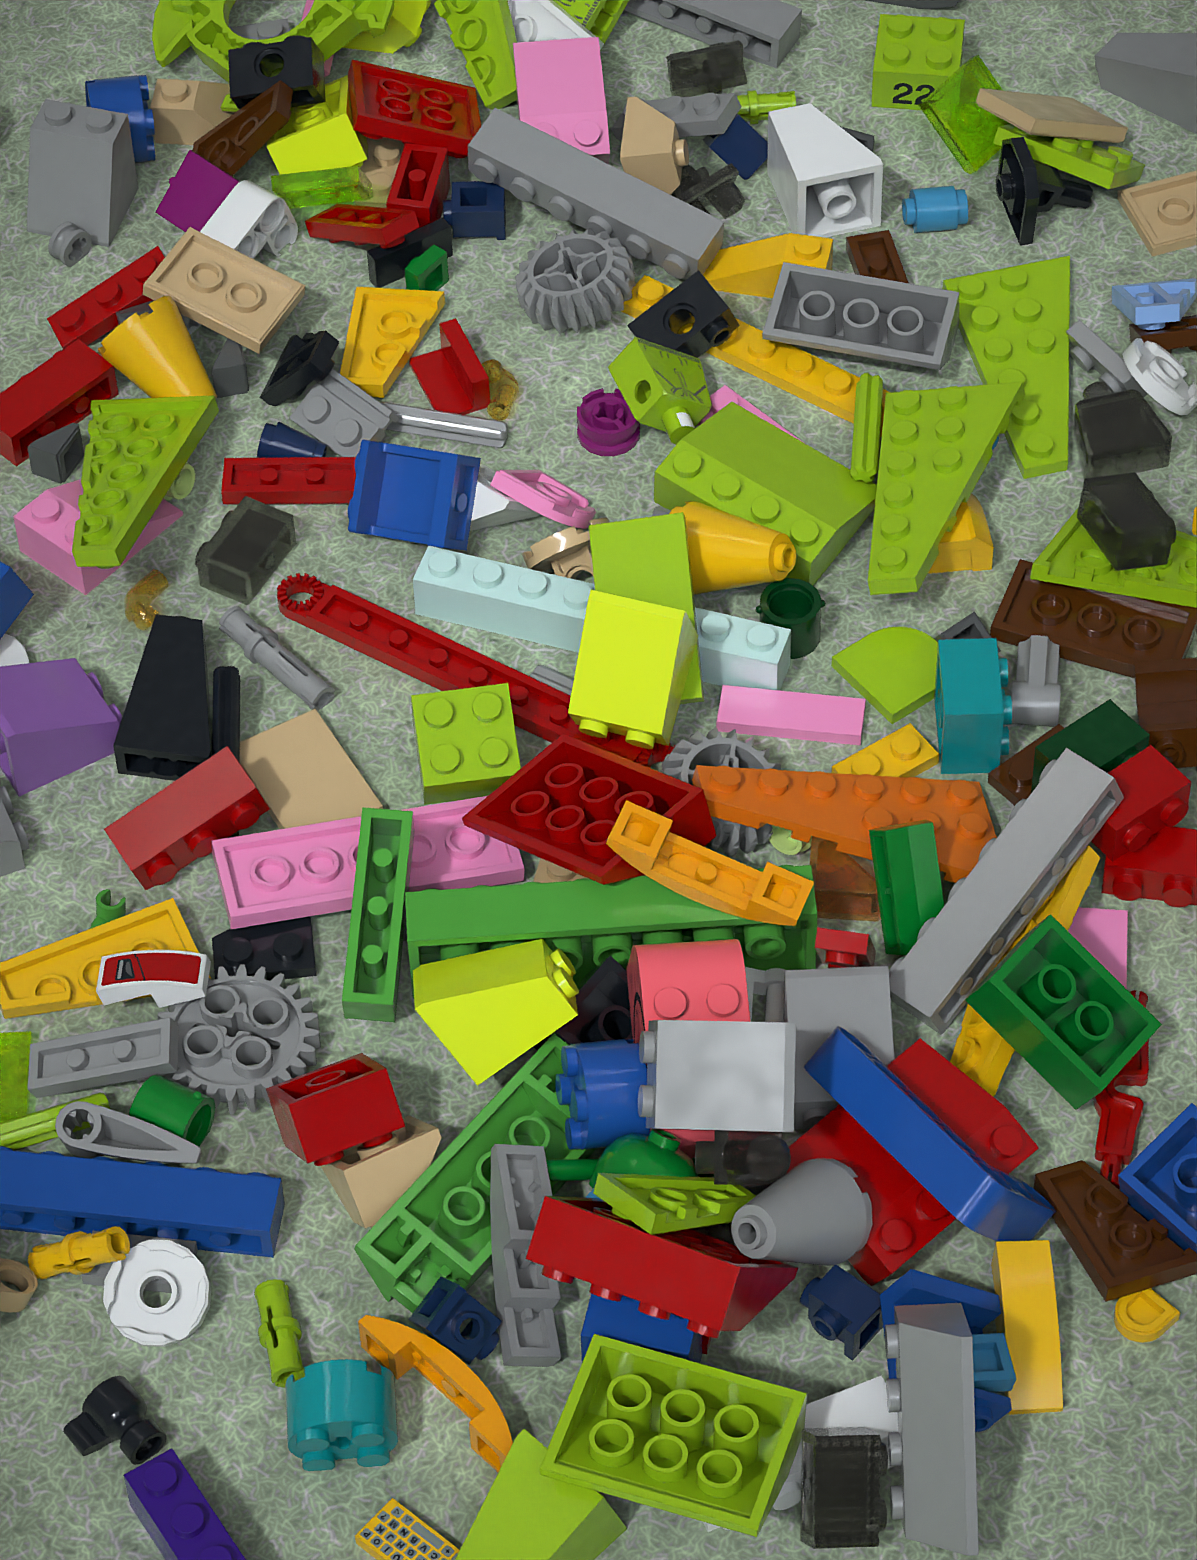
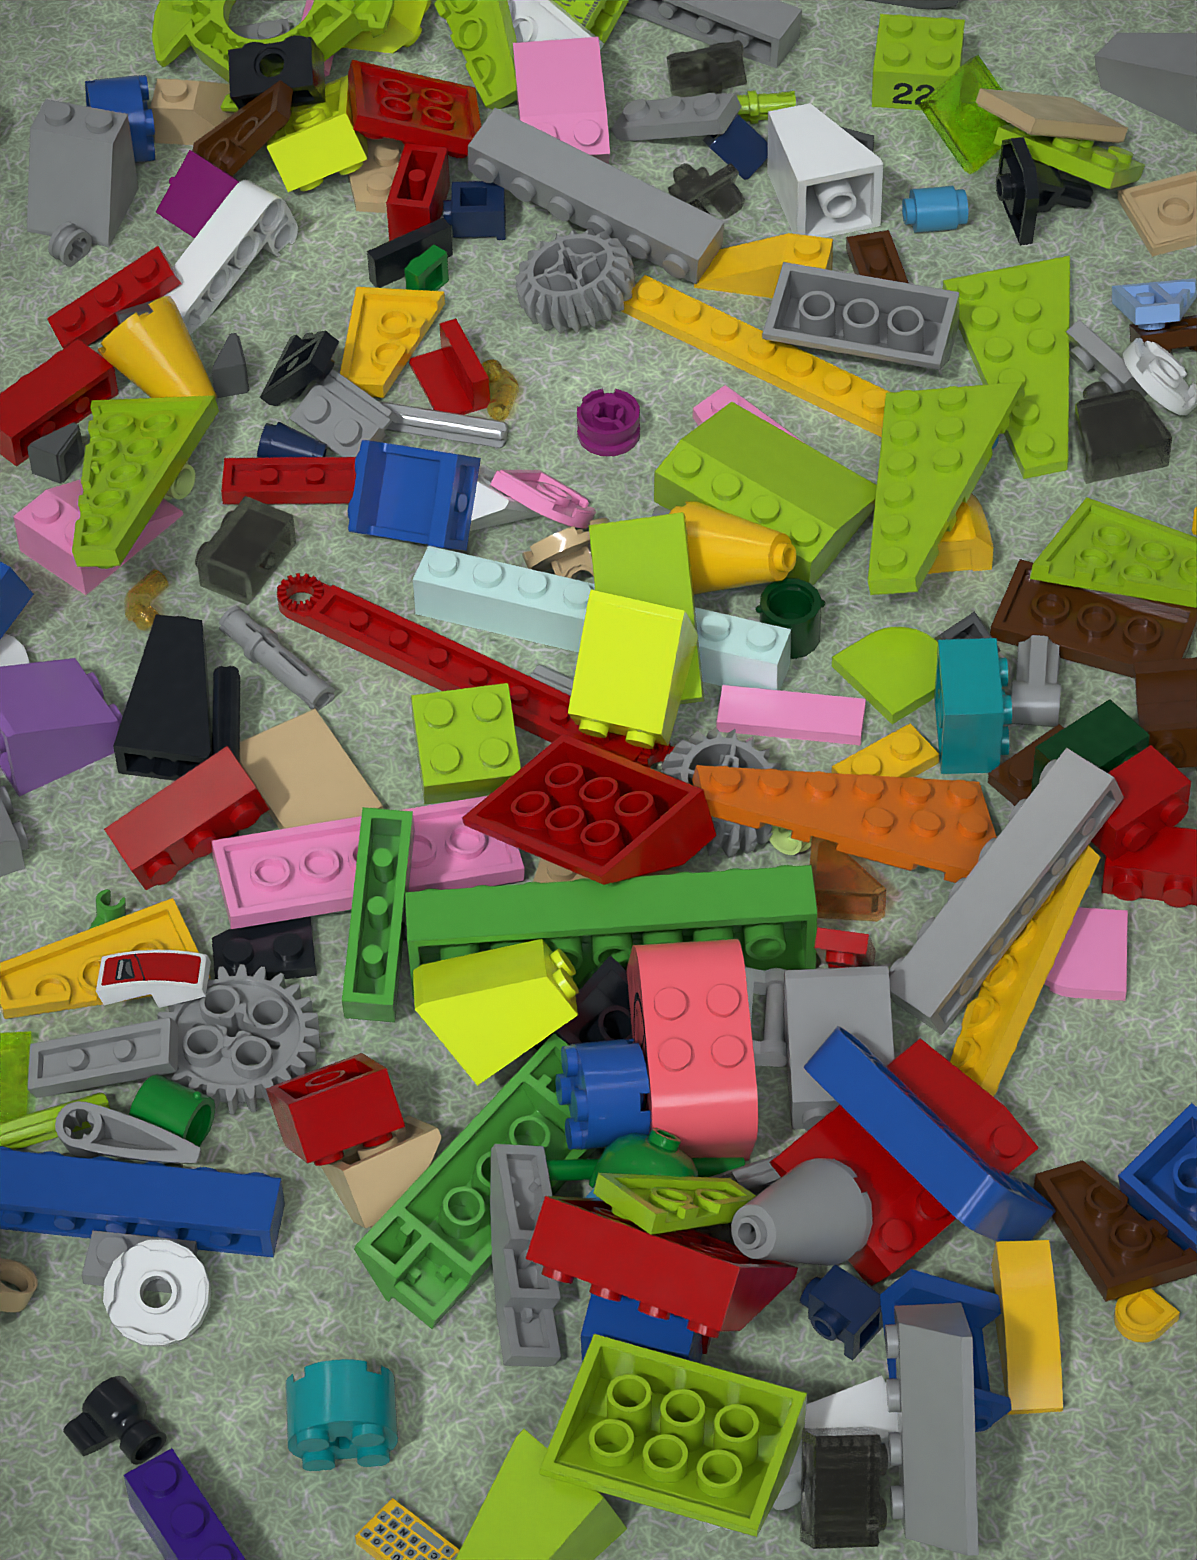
yellow pin [28,1226,130,1280] -> none
tan tile [143,227,306,354] -> none
lime pin [254,1279,305,1388] -> none
clear neon green tile [271,166,373,209] -> none
red plate [305,204,420,248] -> none
light orange slope [358,1315,513,1472] -> none
dark blue brick [408,1277,502,1365] -> none
light orange slope [606,800,814,926] -> none
lime torso [608,337,712,445] -> none
tan slope [620,96,689,195] -> none
black brick [627,270,740,358] -> none
light grey slope [638,1020,796,1132] -> none
clear smoke hips [695,1130,791,1185] -> none
lime axle [850,372,883,483] -> none
green piece [869,820,944,956] -> none
green brick [965,914,1162,1110] -> none
dark azure plate [972,1333,1016,1392] -> none
clear smoke brick [1077,472,1176,571] -> none
red piece [1093,990,1149,1189] -> none

